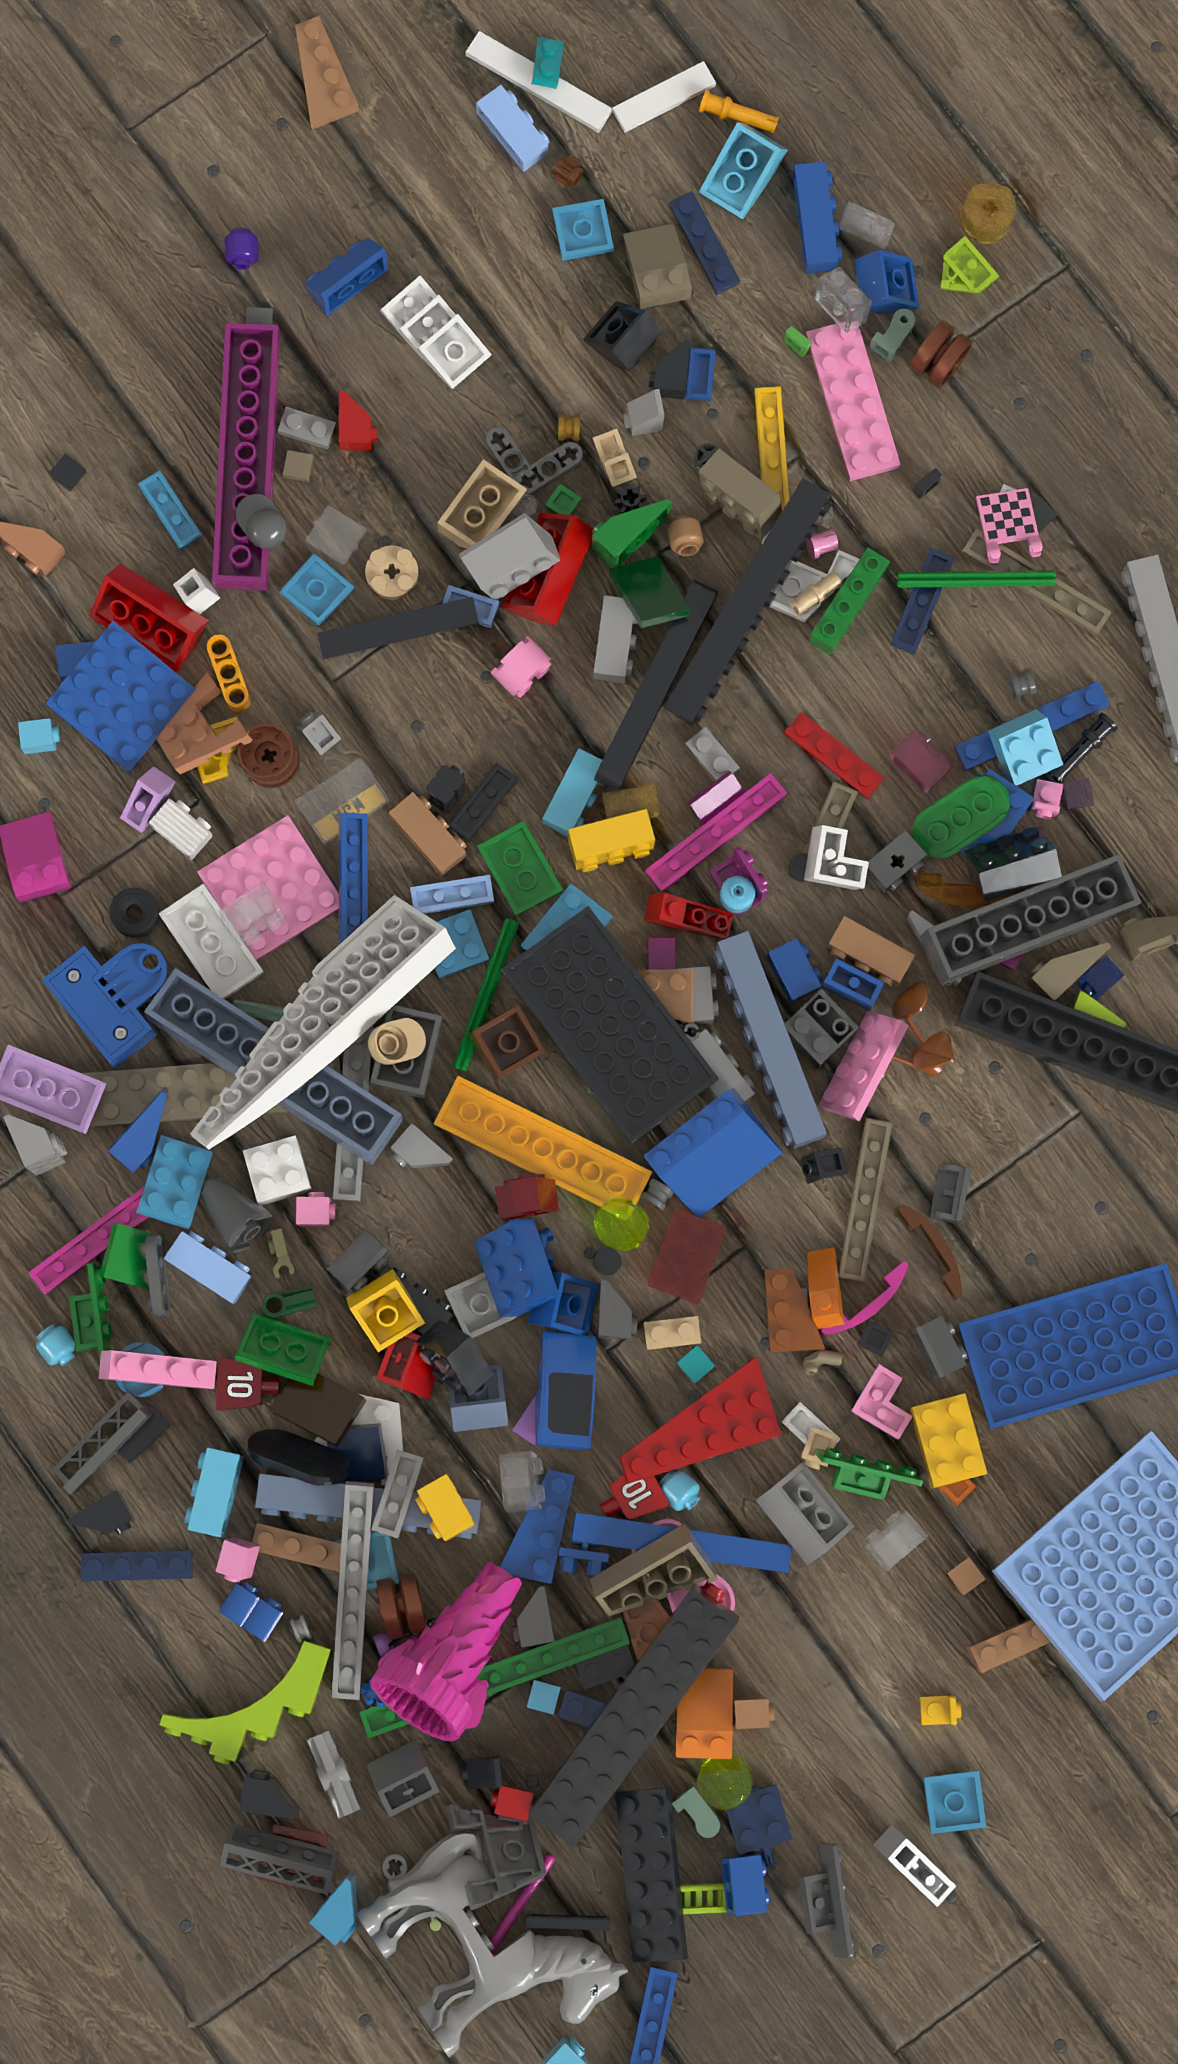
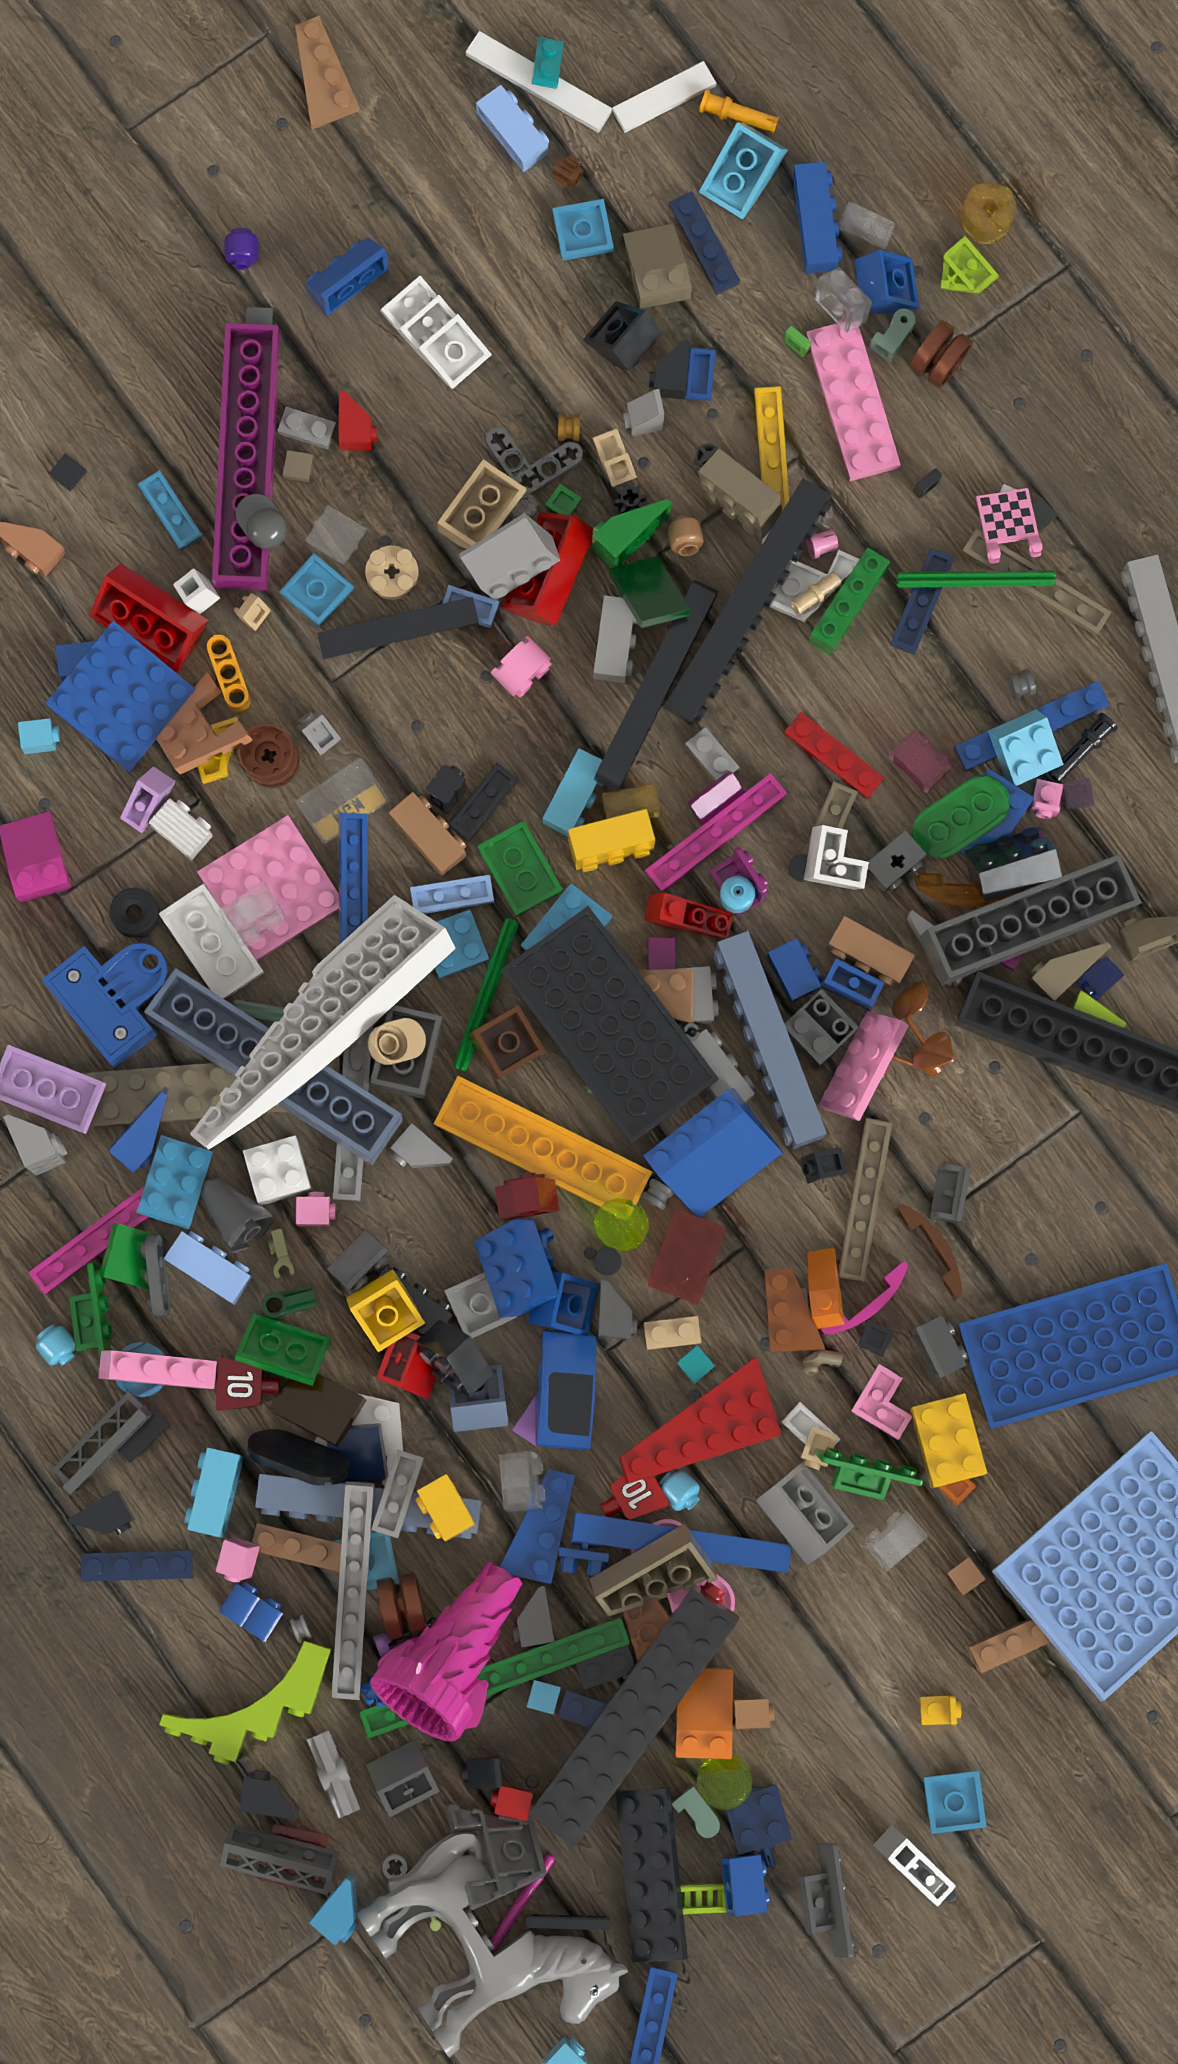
none -> tan tile [234,593,271,631]

